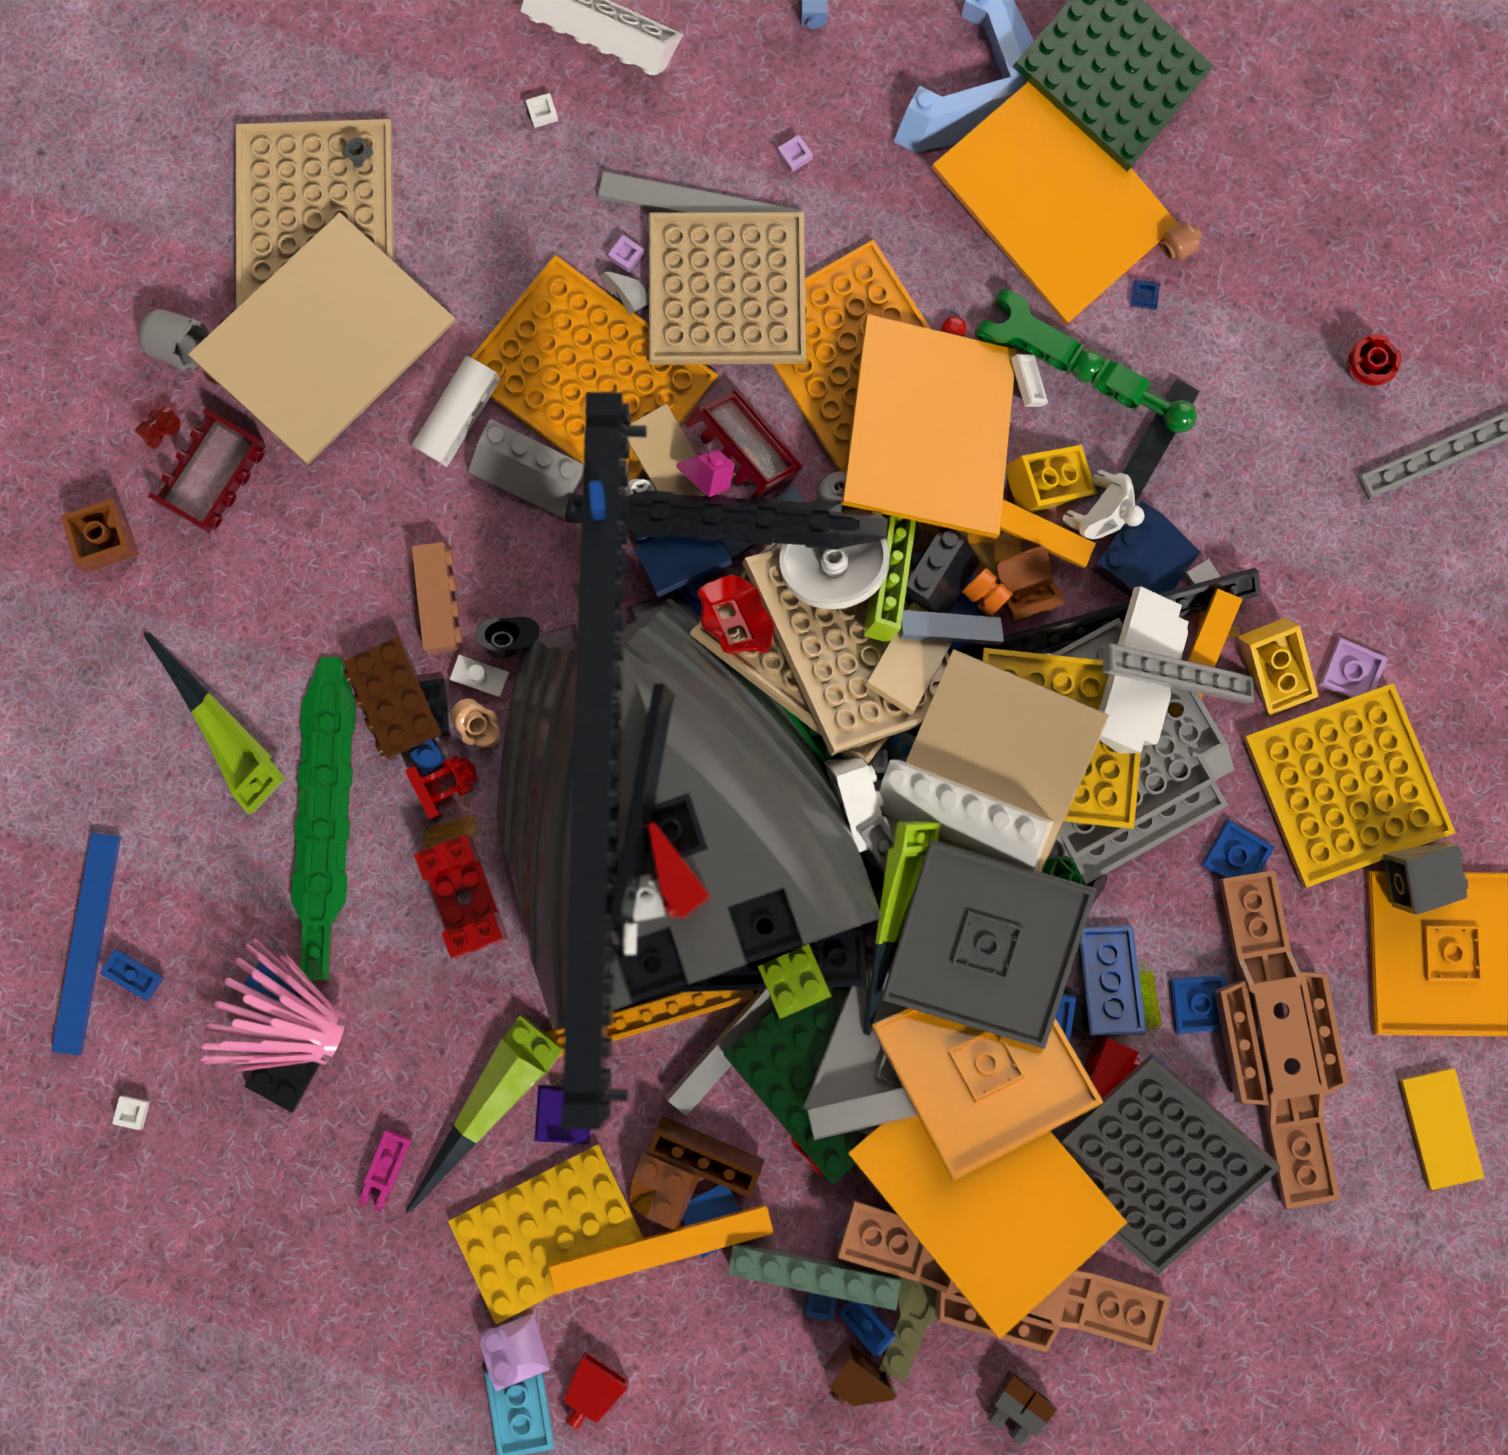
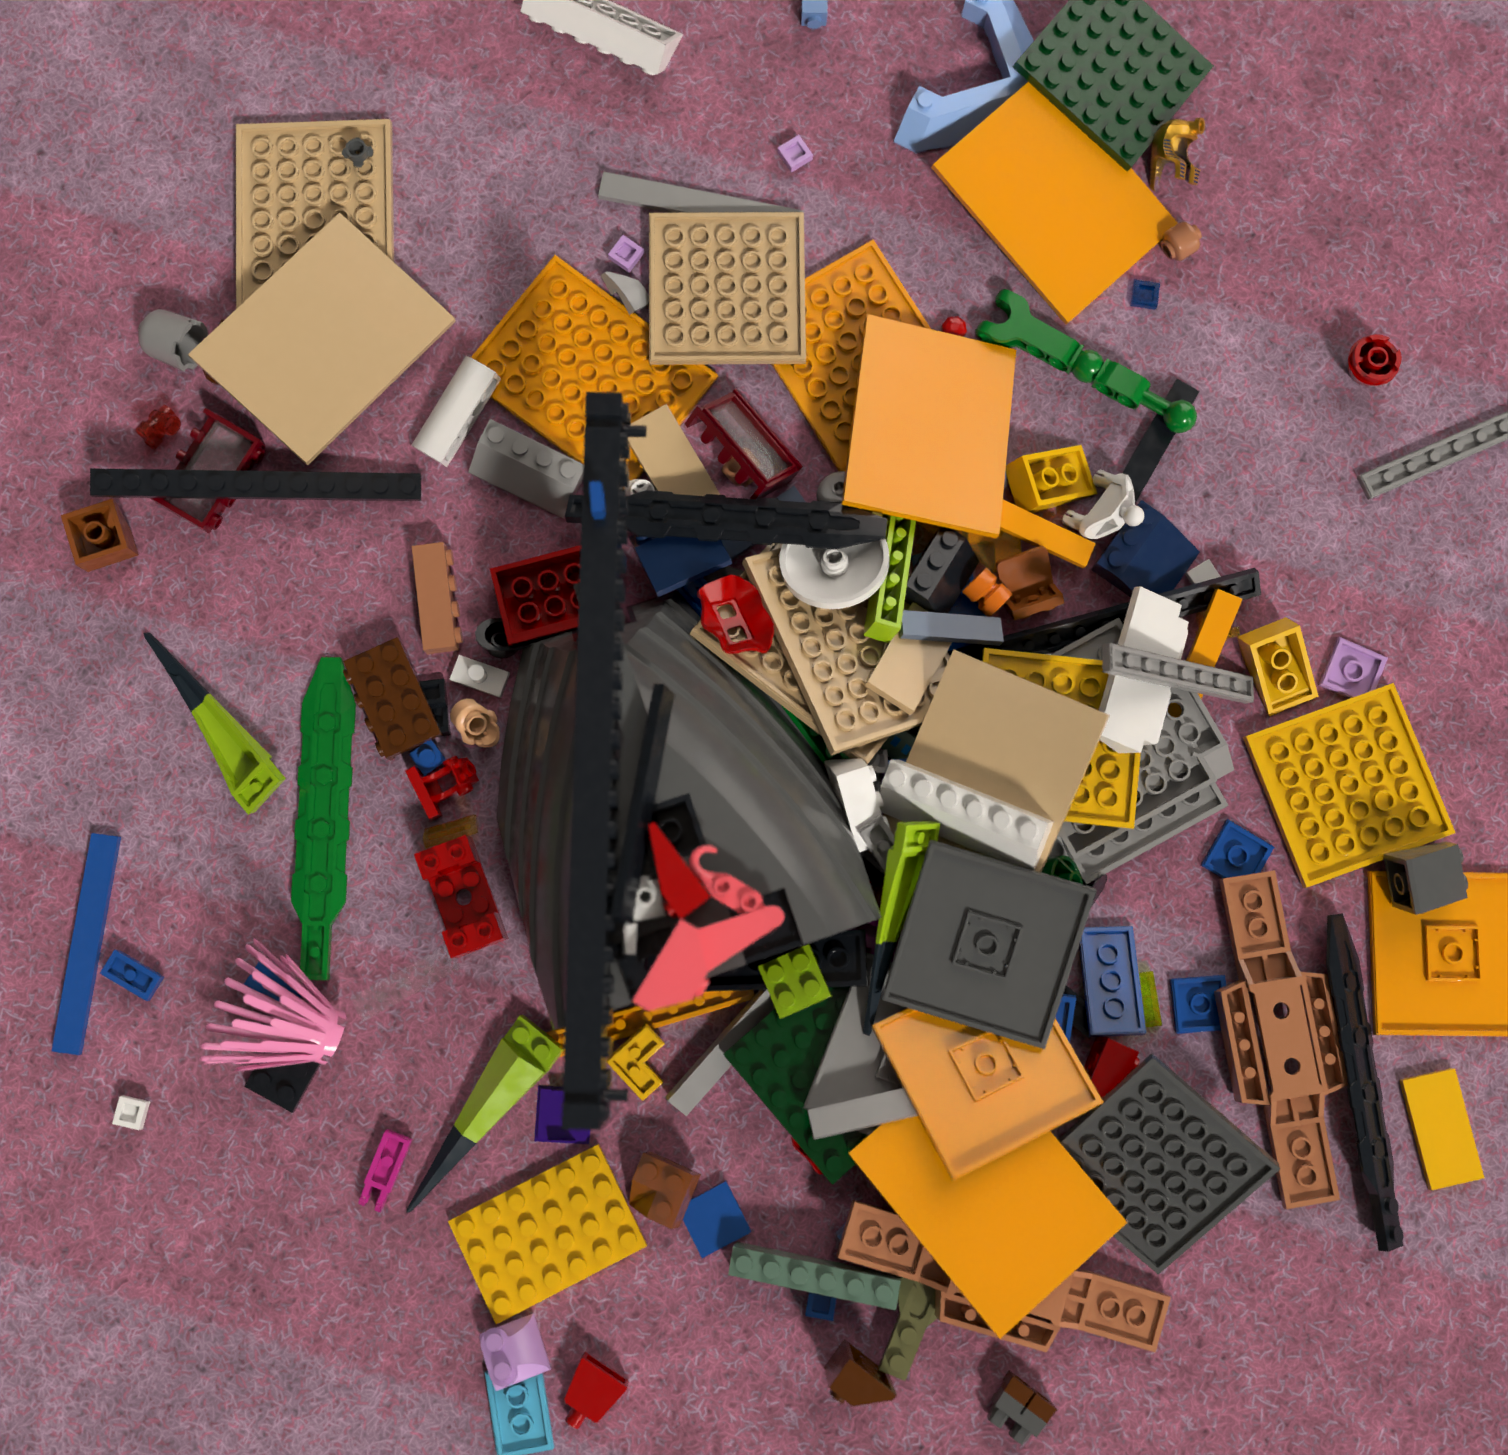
white plate [526,93,558,128] -> none
light orange tile [548,1204,774,1295] -> none
reddish brown brick [647,1116,765,1198] -> none
dark pink slope [676,449,735,497] -> none
blue plate [838,1301,897,1357] -> none
white tile [1011,354,1048,407] -> none
none -> black plate [90,468,421,501]
none -> red slope [490,545,581,646]
none -> yellow tile [606,1022,665,1101]
none -> coral slope [632,845,784,1011]
none -> pearl gold piece [1150,118,1205,191]
none -> black plate [1326,913,1404,1252]

